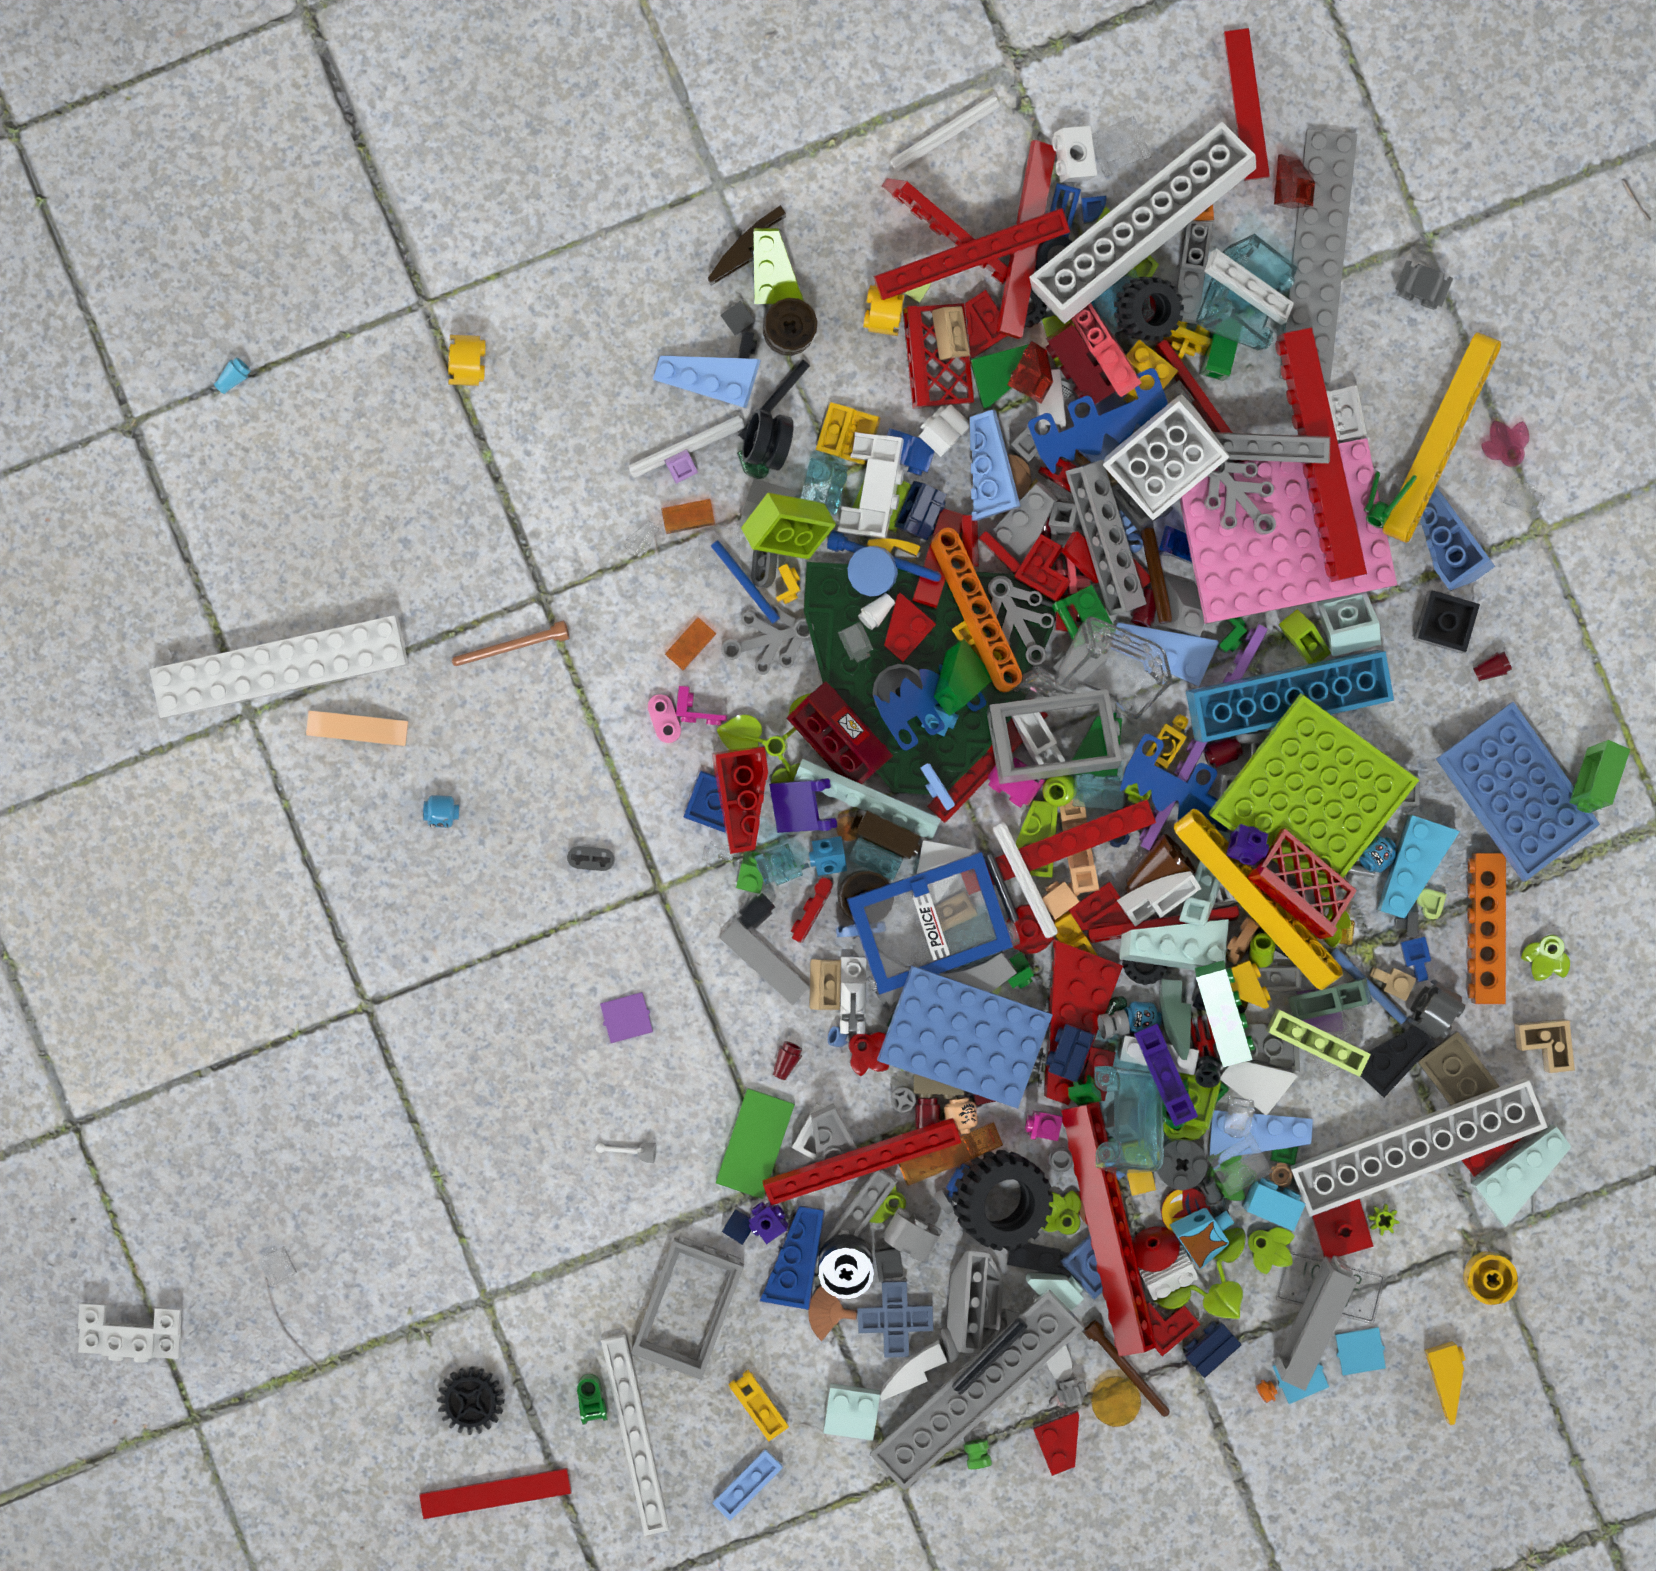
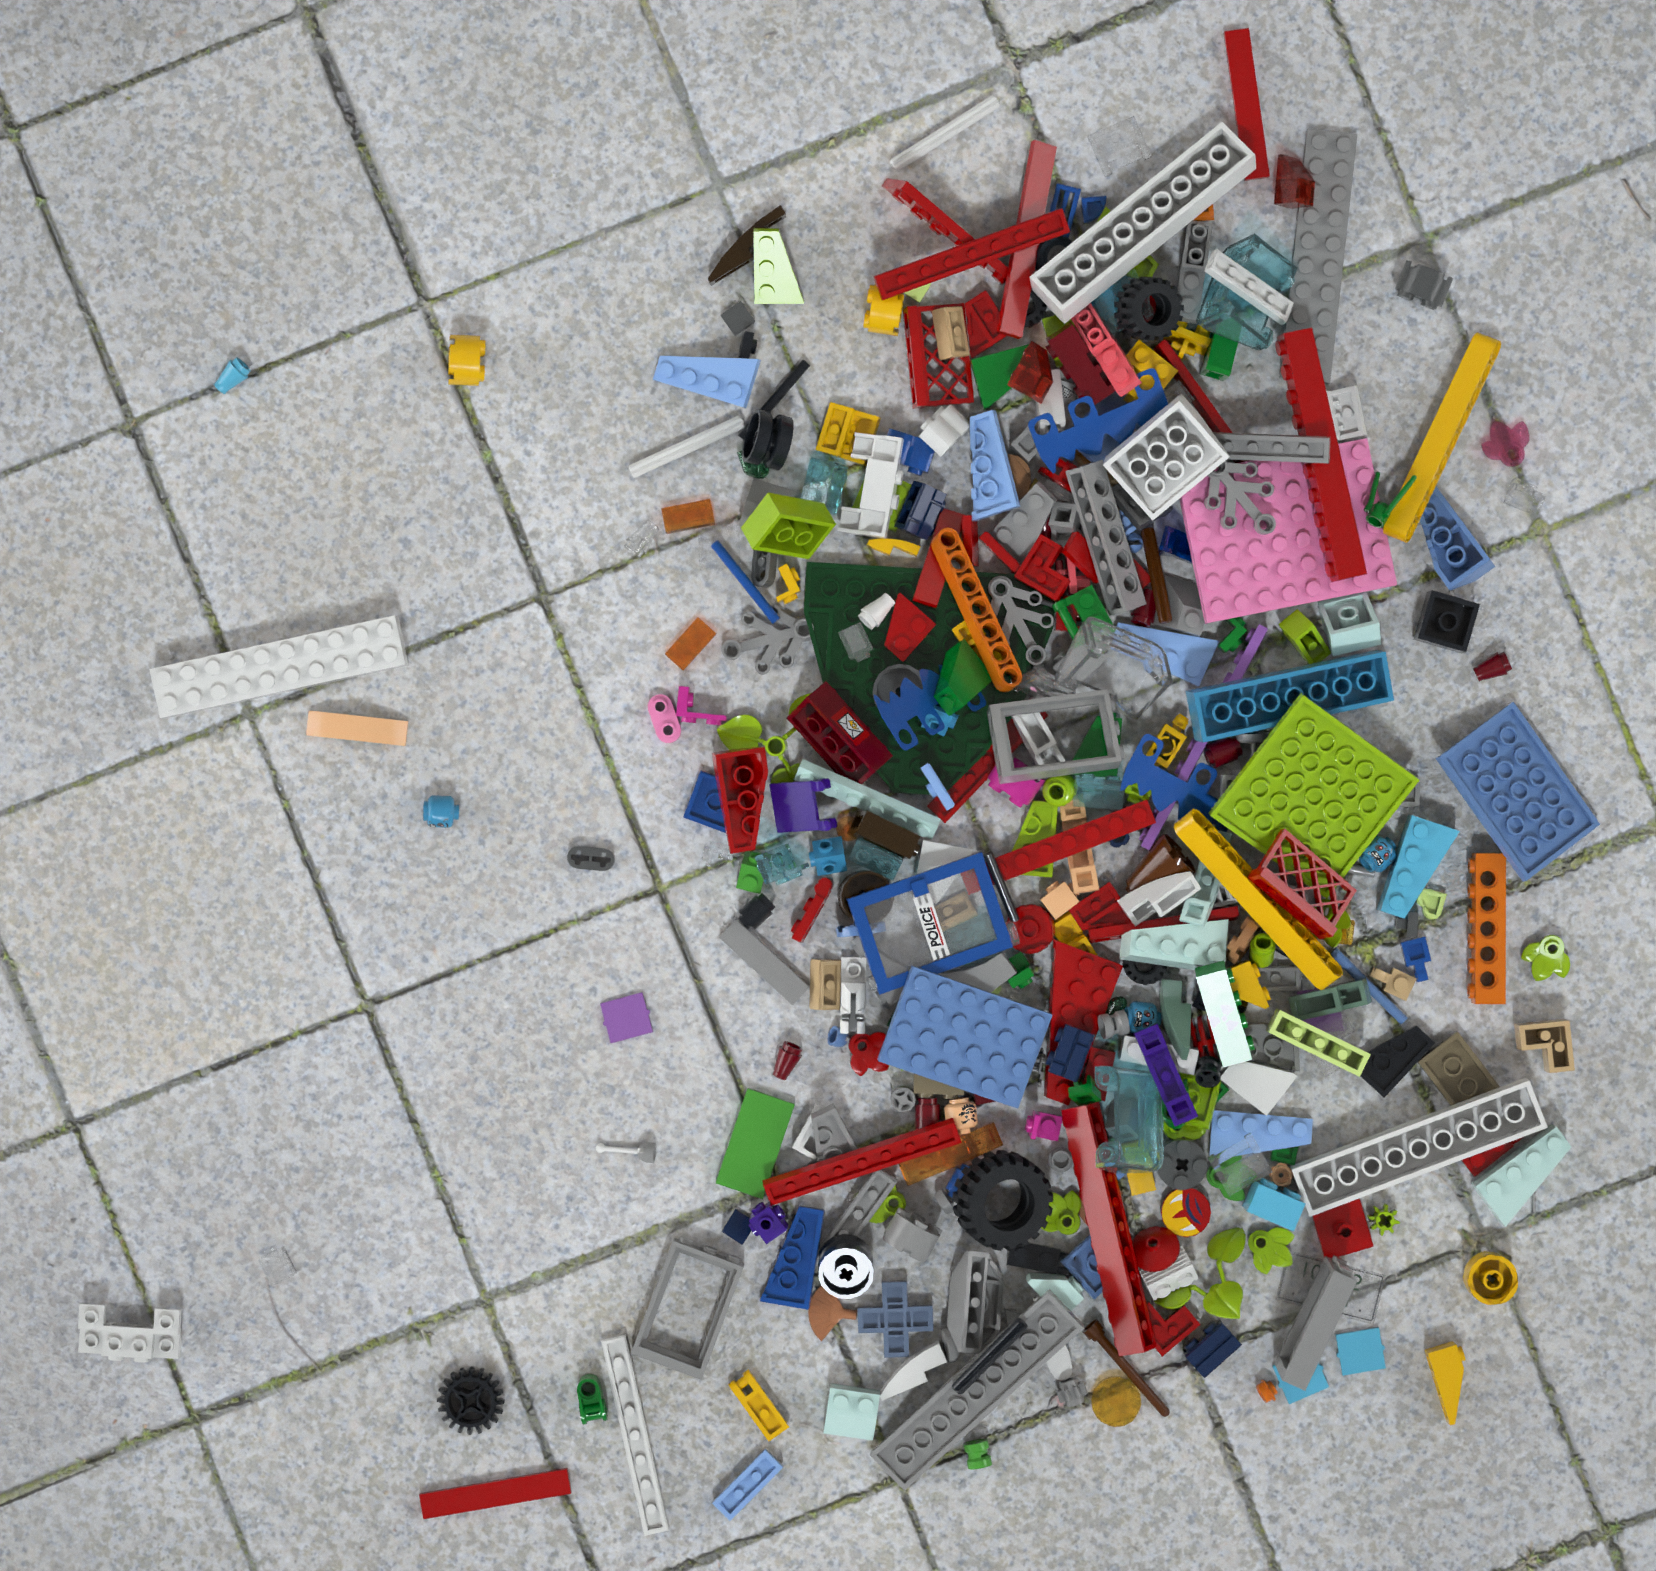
nougat piece [452,620,570,666] -> none
lavender tile [664,449,698,484] -> none
dark brown wheel [763,298,818,356] -> none
blue piece [827,530,941,582] -> none
medium blue tile [847,546,898,596] -> none
dark grey panel [875,1247,903,1282] -> none
white axle [993,822,1058,938] -> none
red wing [1033,1410,1079,1476] -> none
white brick [1052,126,1097,183] -> none
medium azure torso [1170,1208,1234,1270] -> none
dark grey axle [1199,1176,1230,1217] -> none
clear brick [1224,1096,1254,1138] -> none
dark purple brick [1226,824,1269,865] -> none
dark grey brick [1408,980,1466,1038] -> none
bright green window [1569,740,1631,813] -> none

